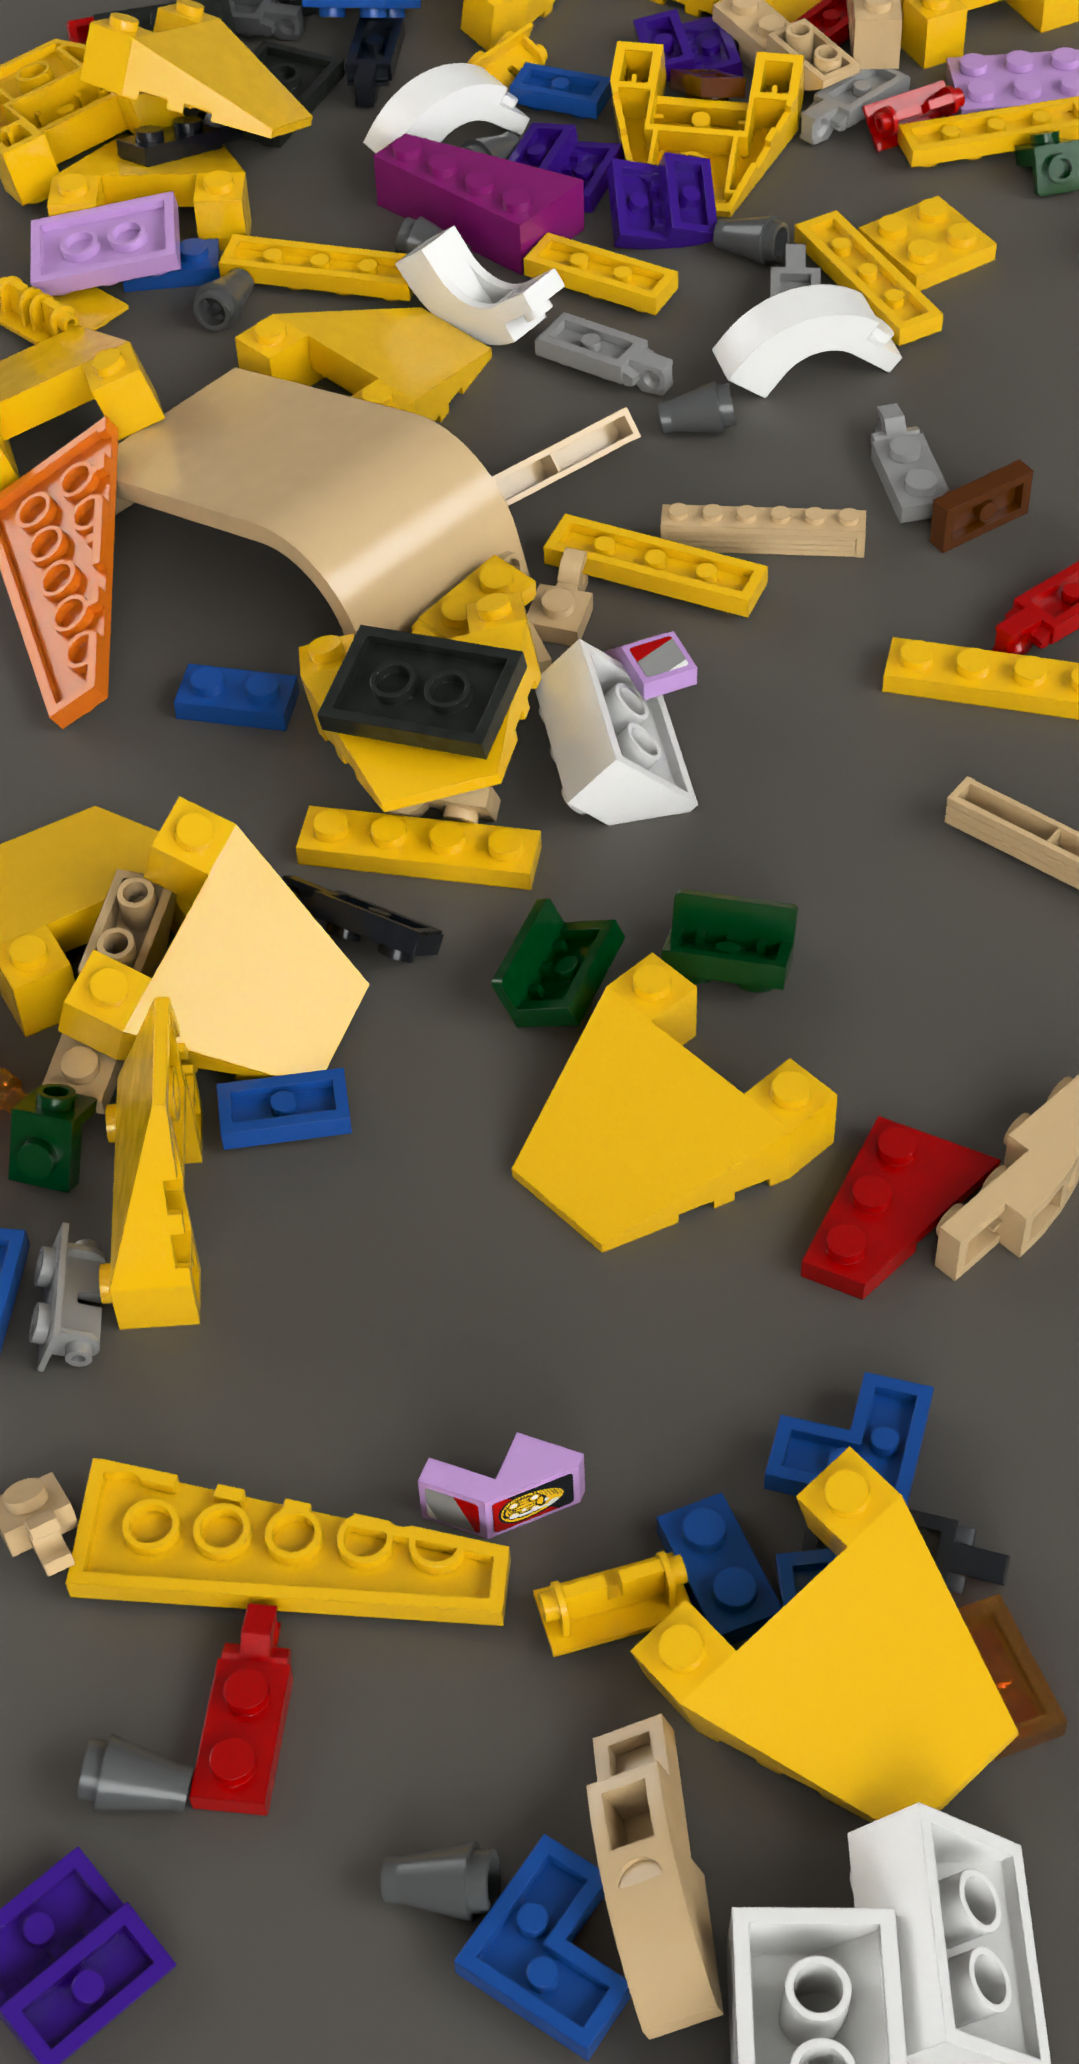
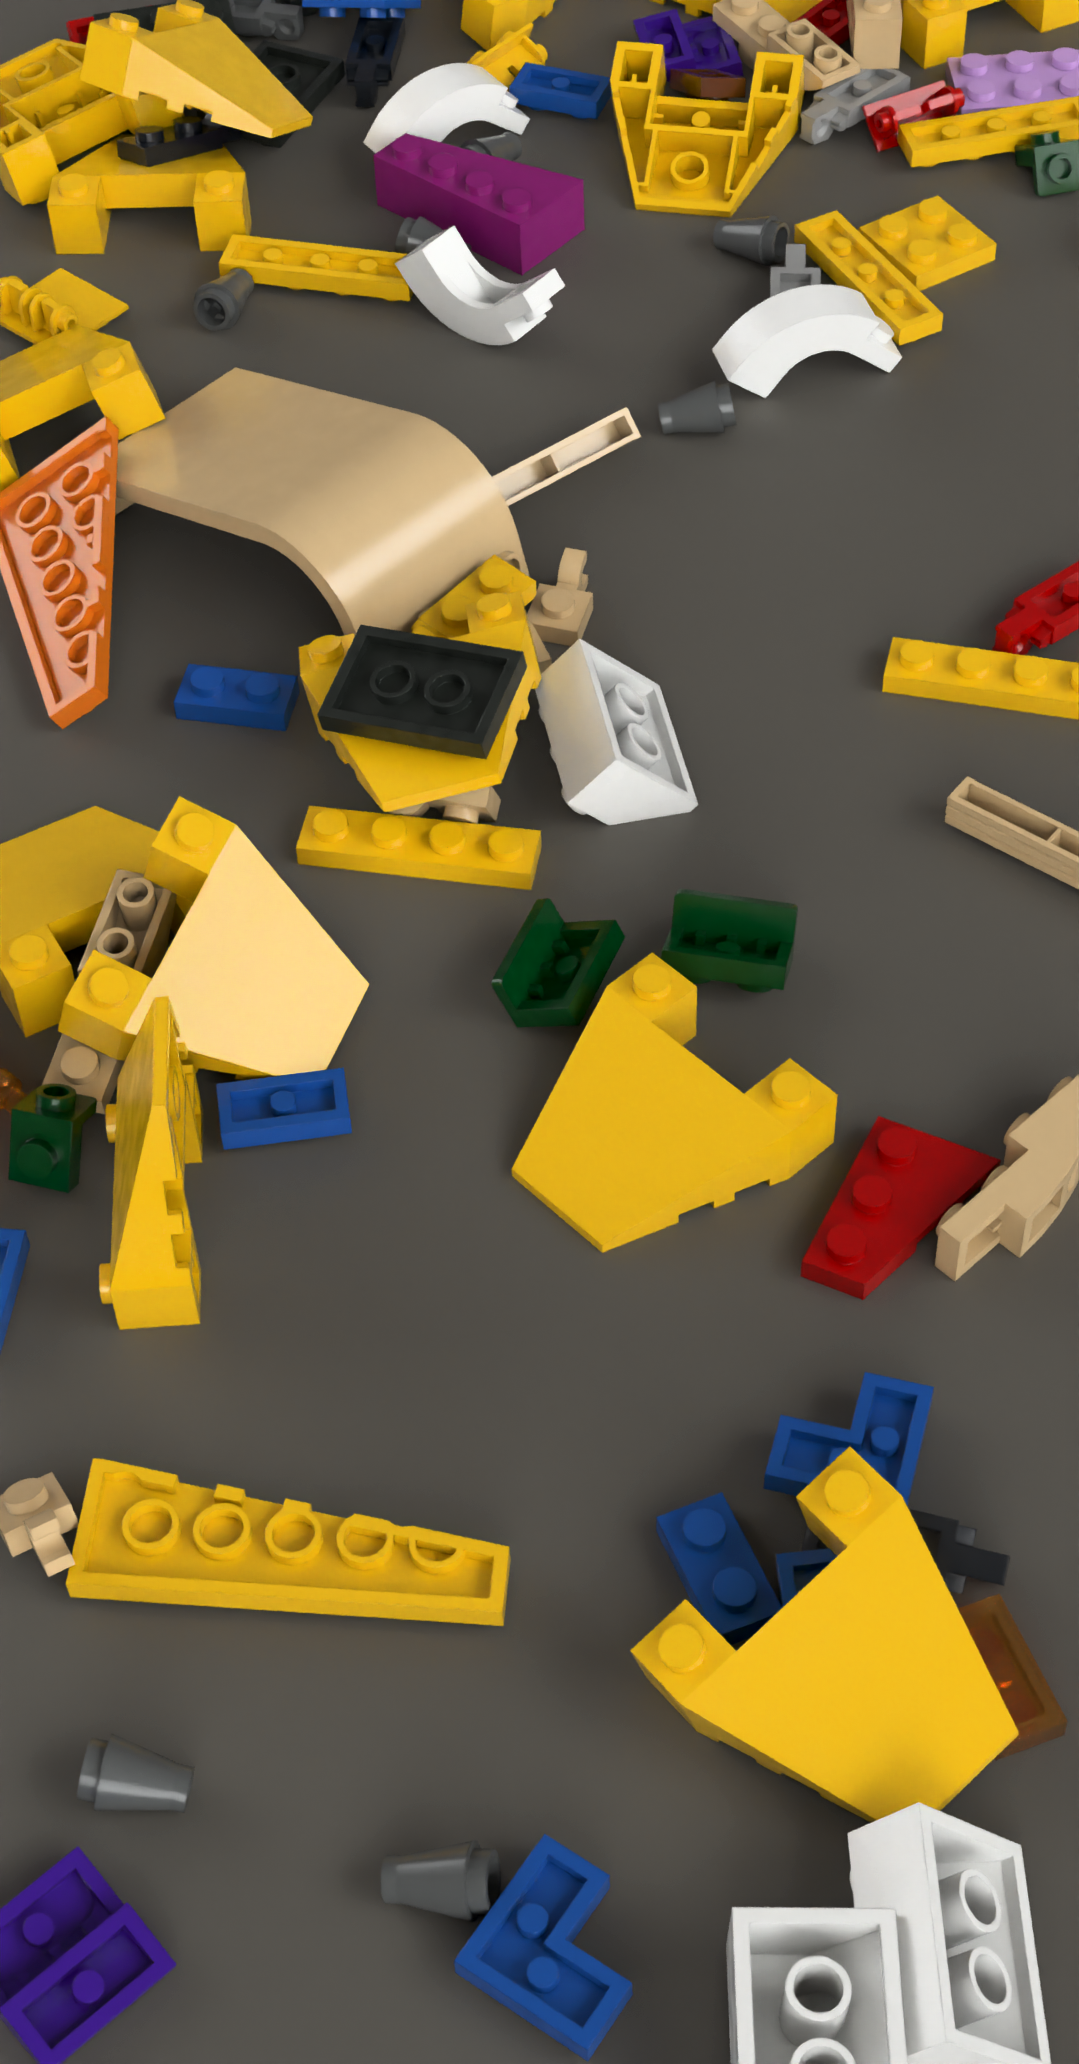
light grey hinge [29,1222,106,1372] -> none
lavender plate [30,191,181,296] -> none
blue plate [122,238,220,292] -> none
red hinge [189,1603,294,1816] -> none
yellow wedge [235,307,492,422] -> none
black hinge [282,875,444,963] -> none
lavender slope [418,1432,585,1539] -> none
dark purple slope [508,123,624,213] -> none
yellow plate [524,232,678,315] -> none
yellow hinge [533,1551,691,1657] -> none
light grey hinge [534,312,673,396] -> none
yellow plate [543,513,768,618] -> none
tan slope [586,1713,724,2040] -> none
lavender slope [603,631,697,700] -> none
dark purple slope [607,152,717,249] -> none
tan piece [661,503,866,558] -> none
light grey hinge [870,403,950,524] -> none
reddish brown plate [929,459,1033,553] -> none

